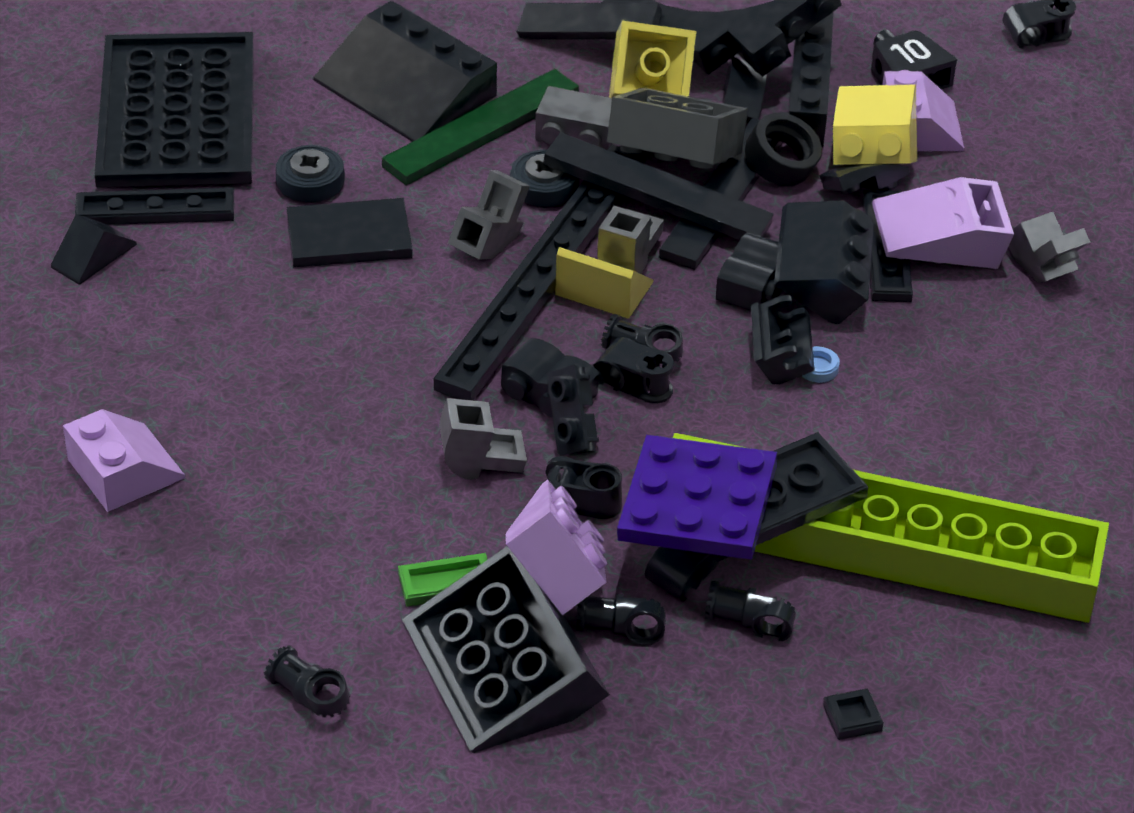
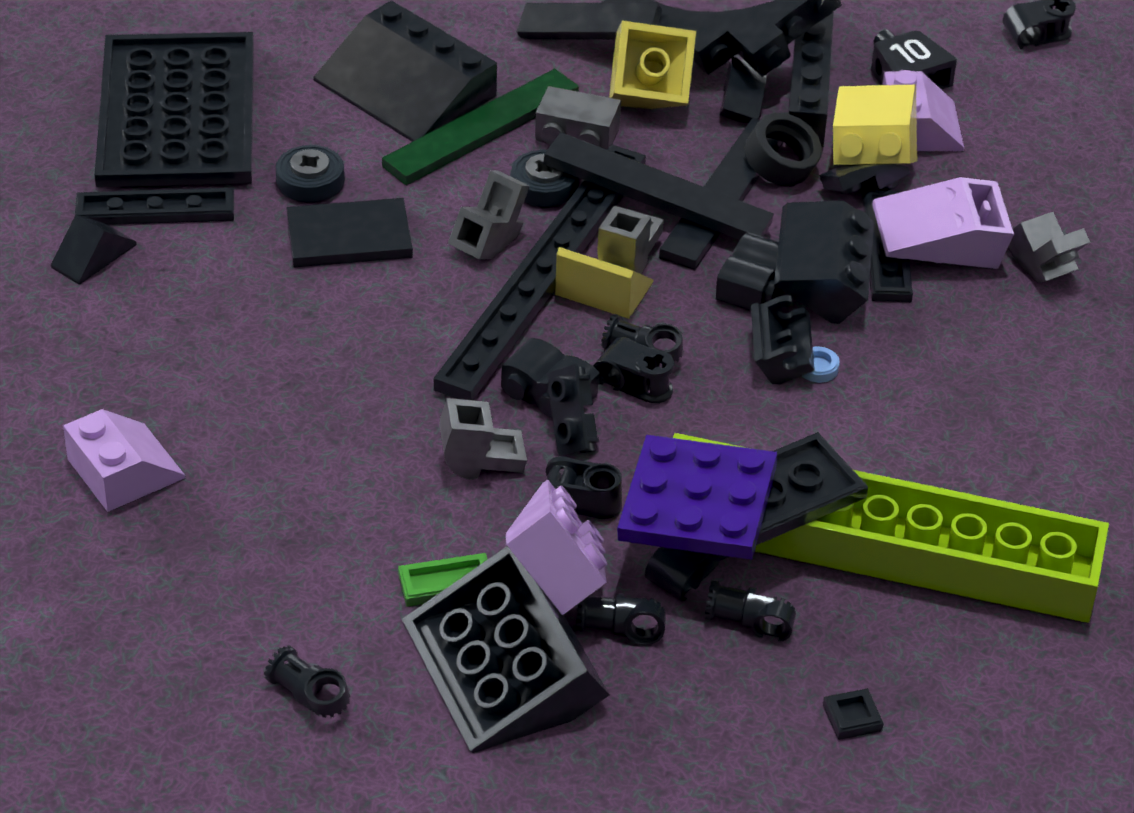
dark grey brick [607,87,748,168] -> none

